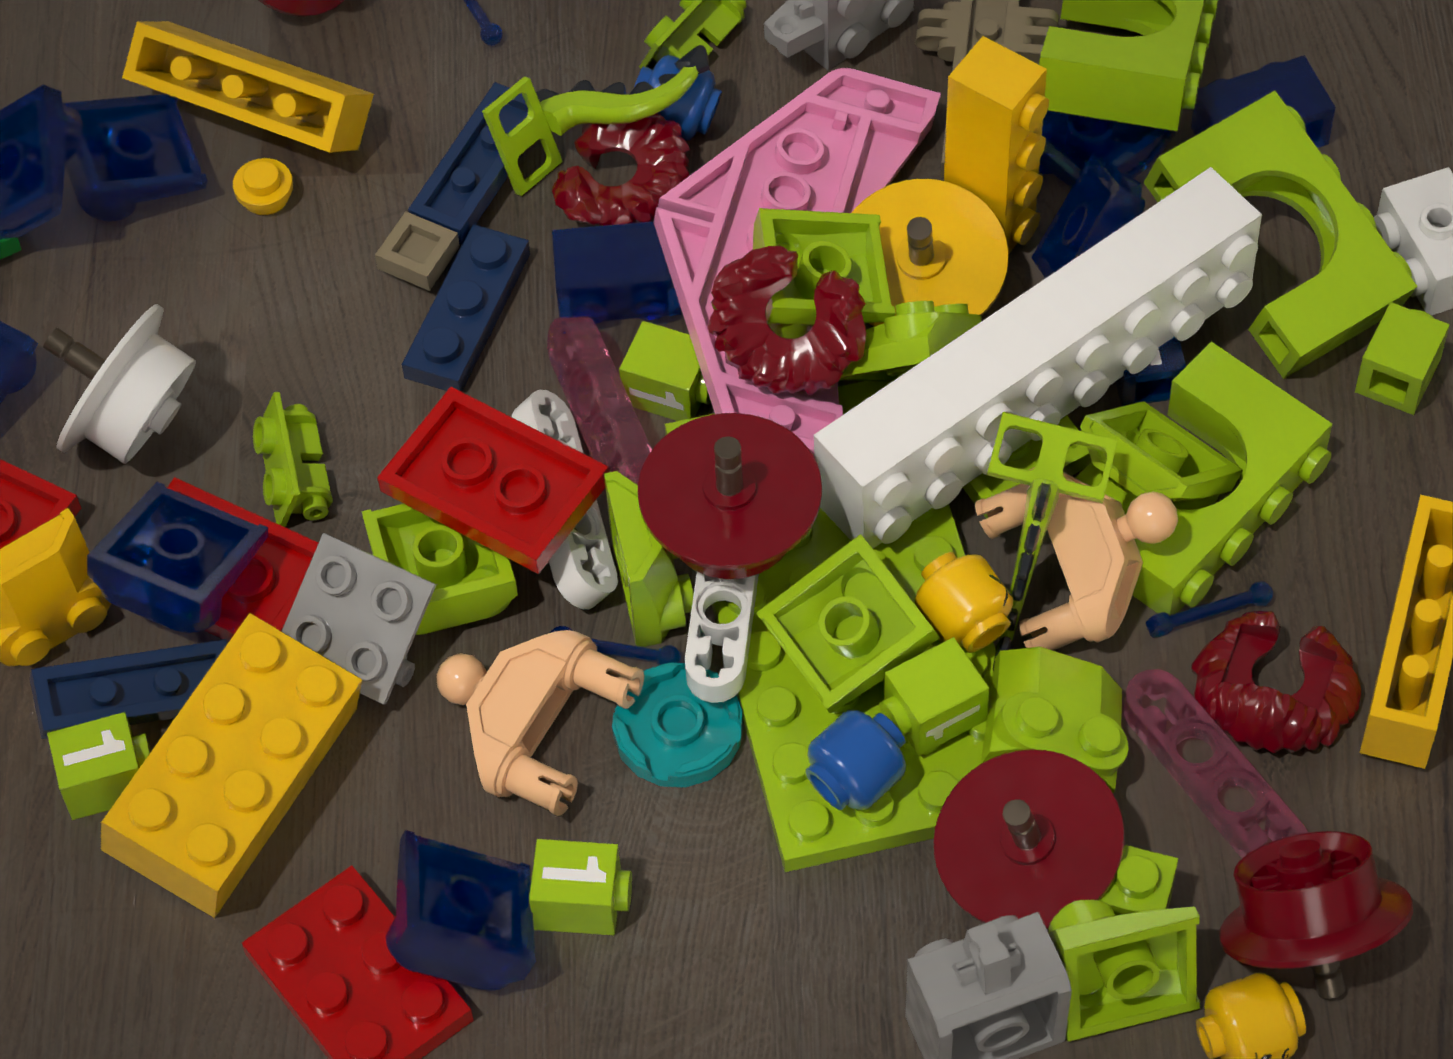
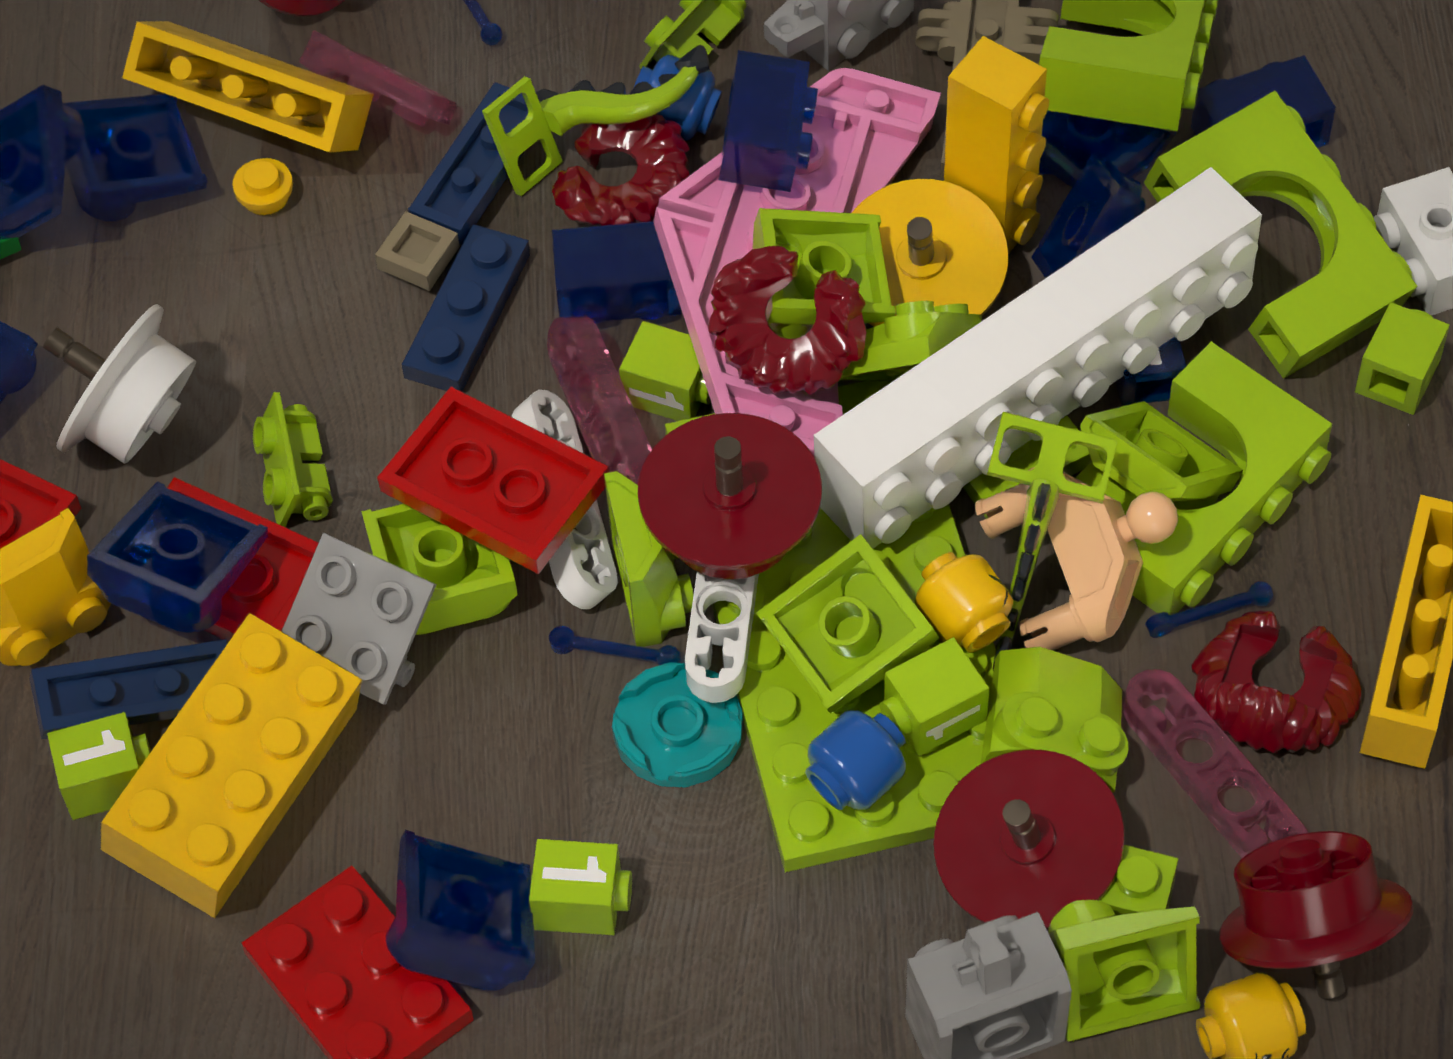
light nougat connector [437,630,645,816] -> none
none -> clear pink hinge [299,30,458,127]
none -> clear blue brick [718,50,818,192]

